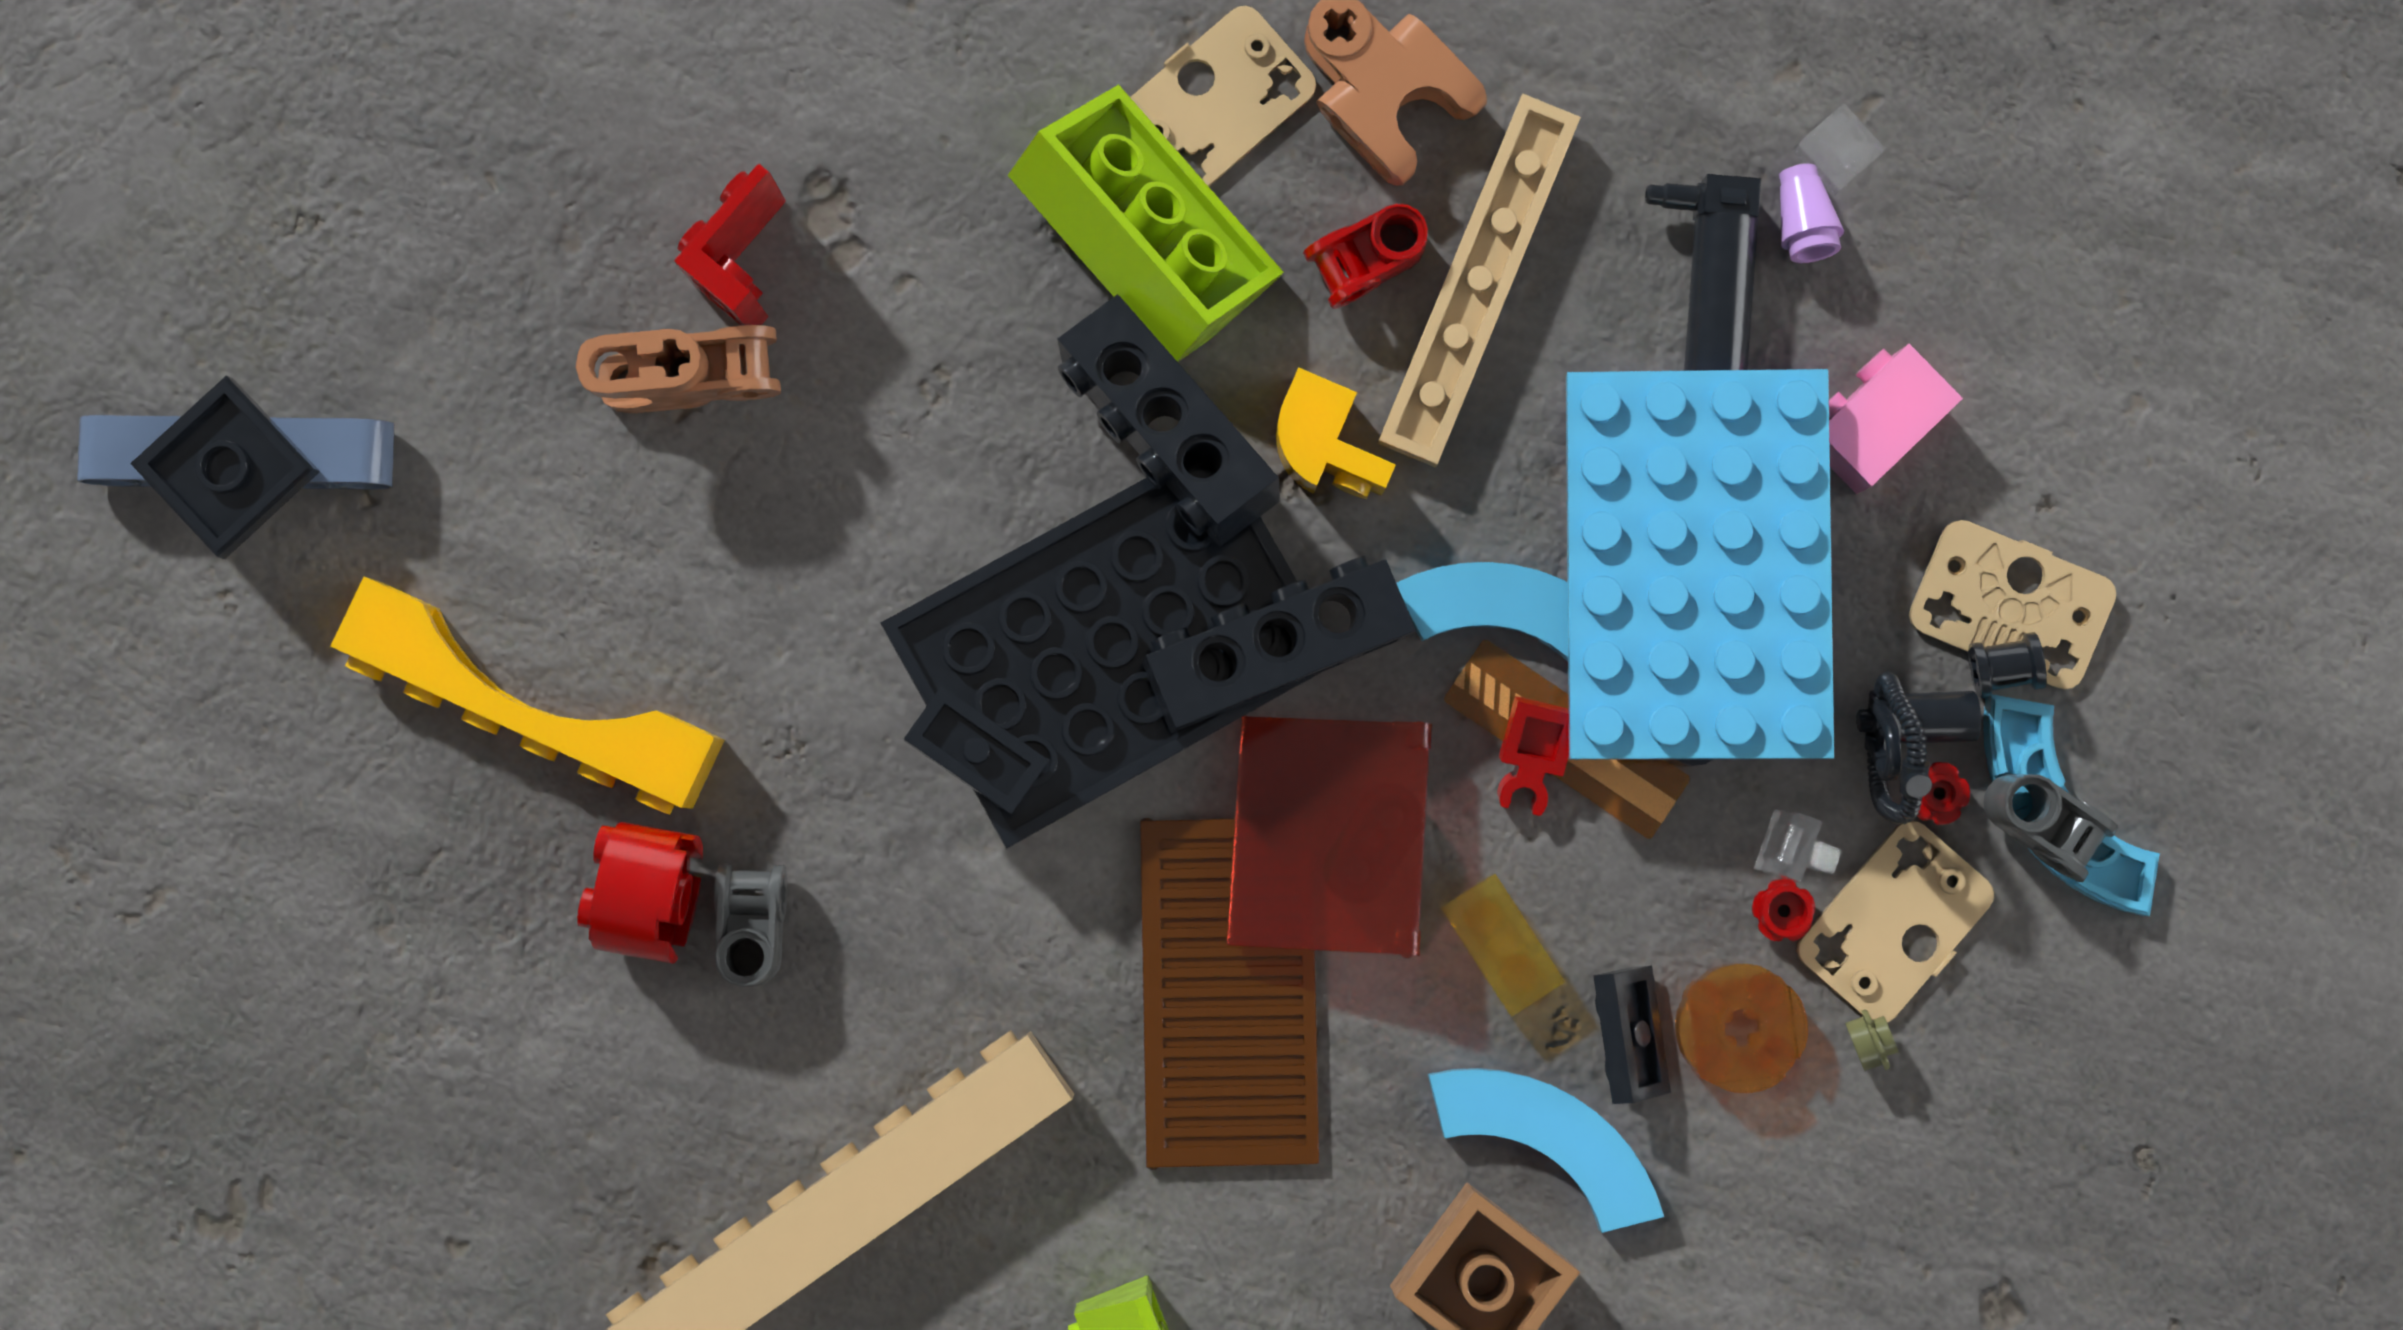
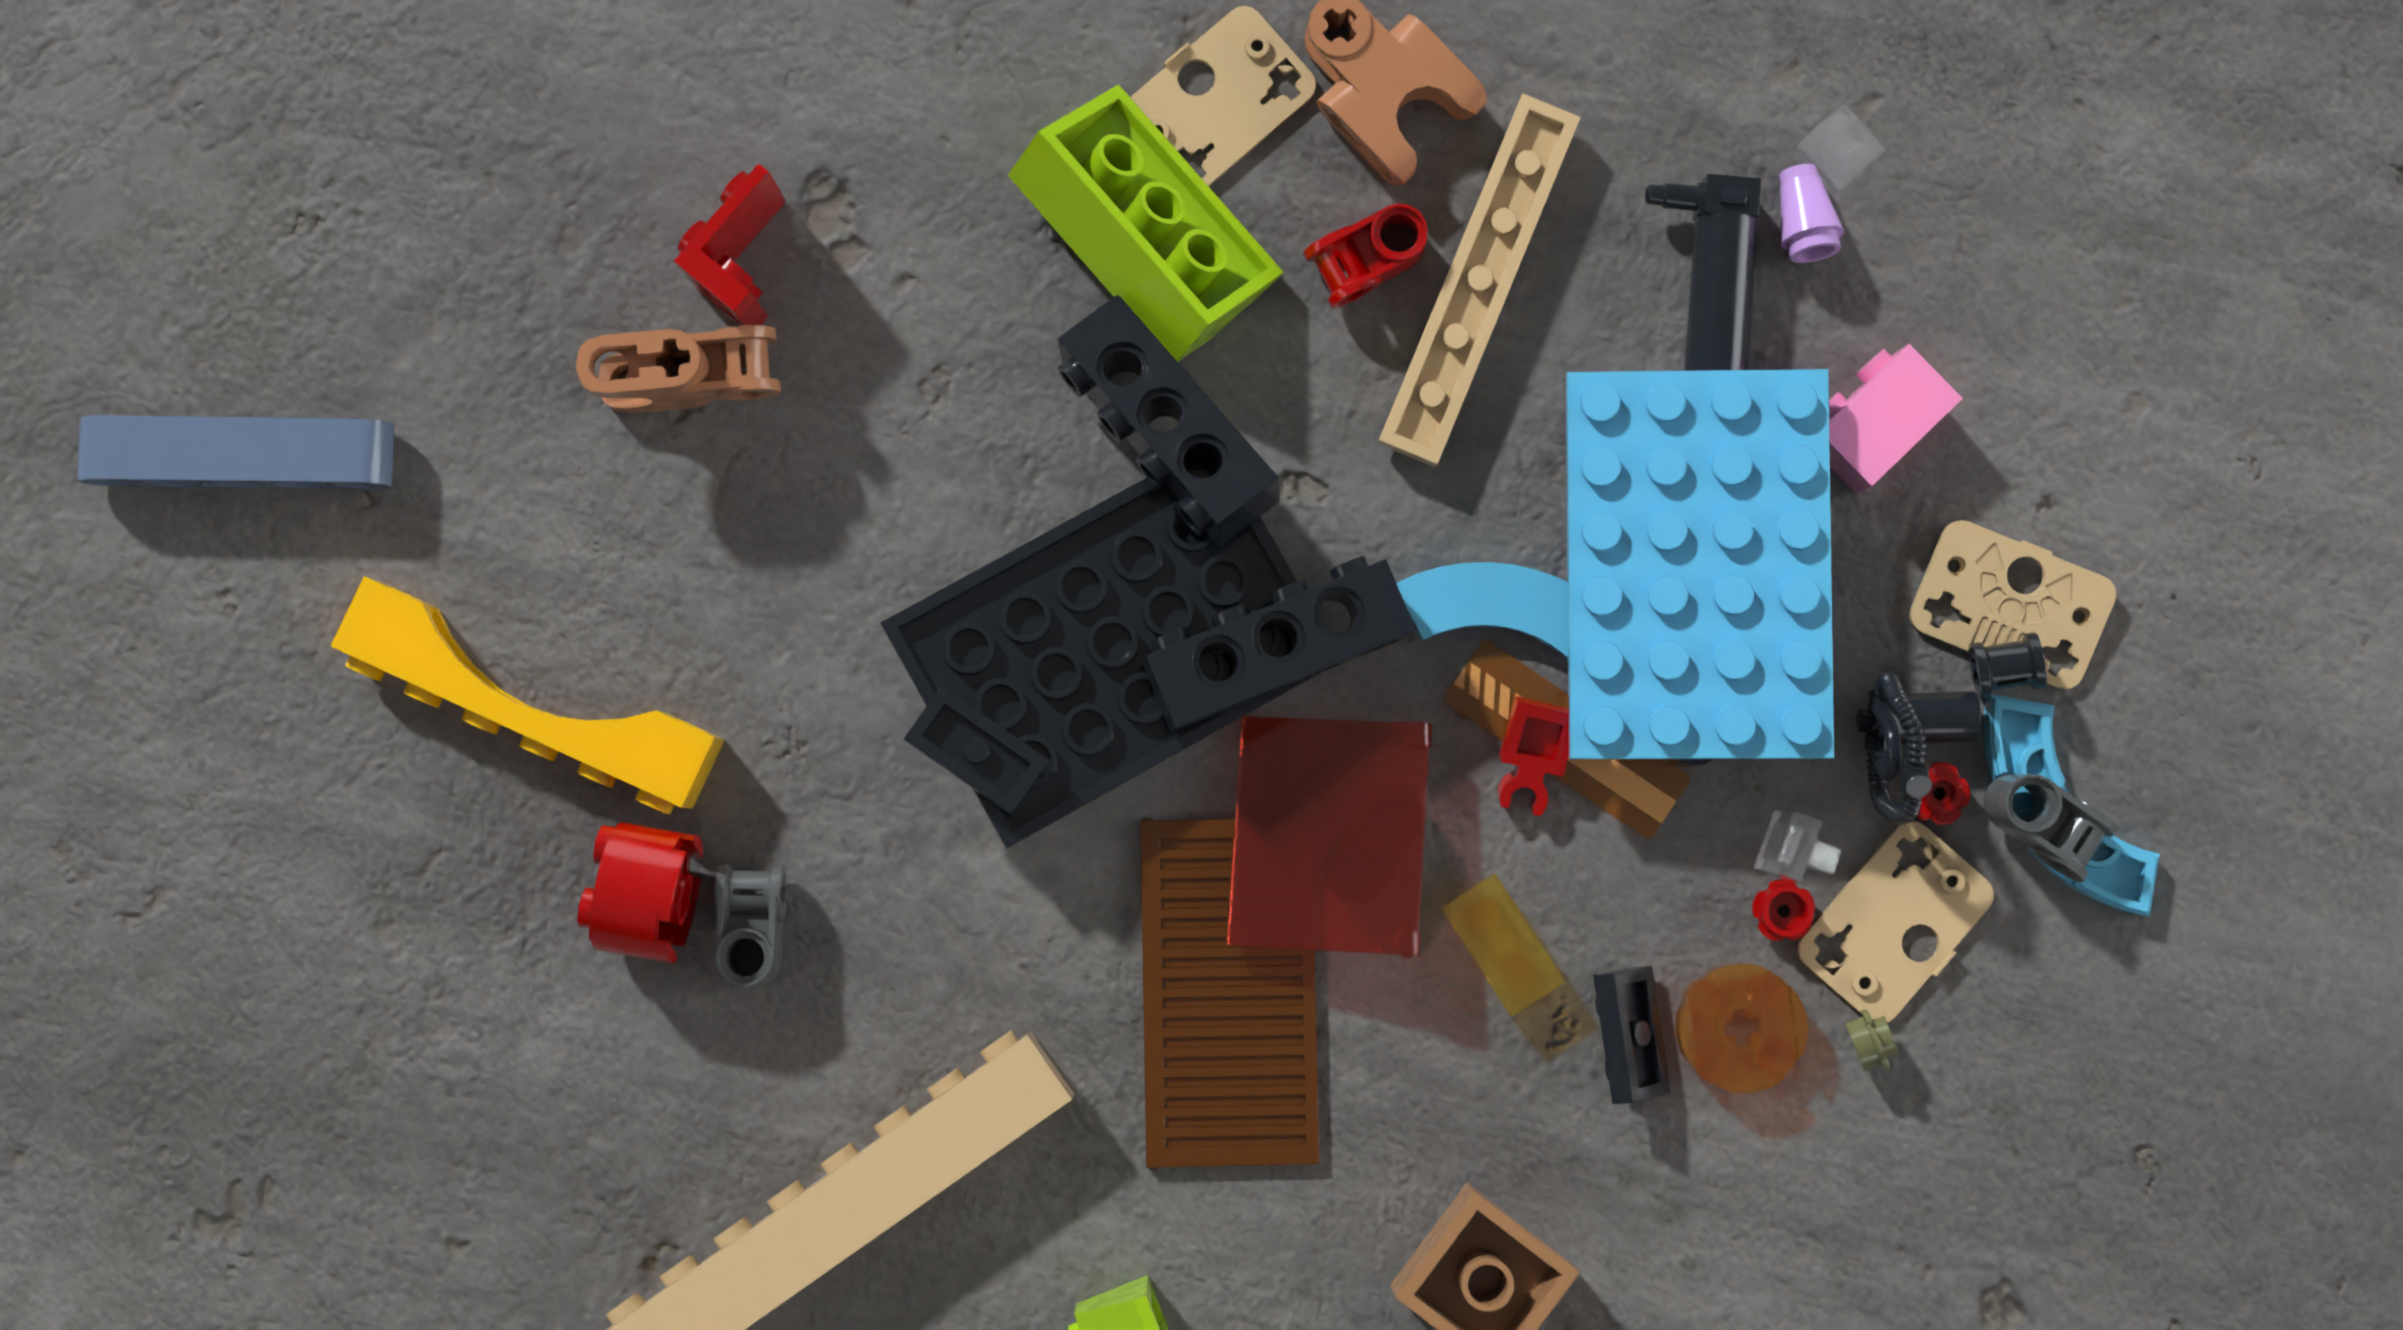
black tile [130,375,320,559] -> none
yellow brick [1276,367,1396,499] -> none
medium azure tile [1427,1068,1664,1233] -> none

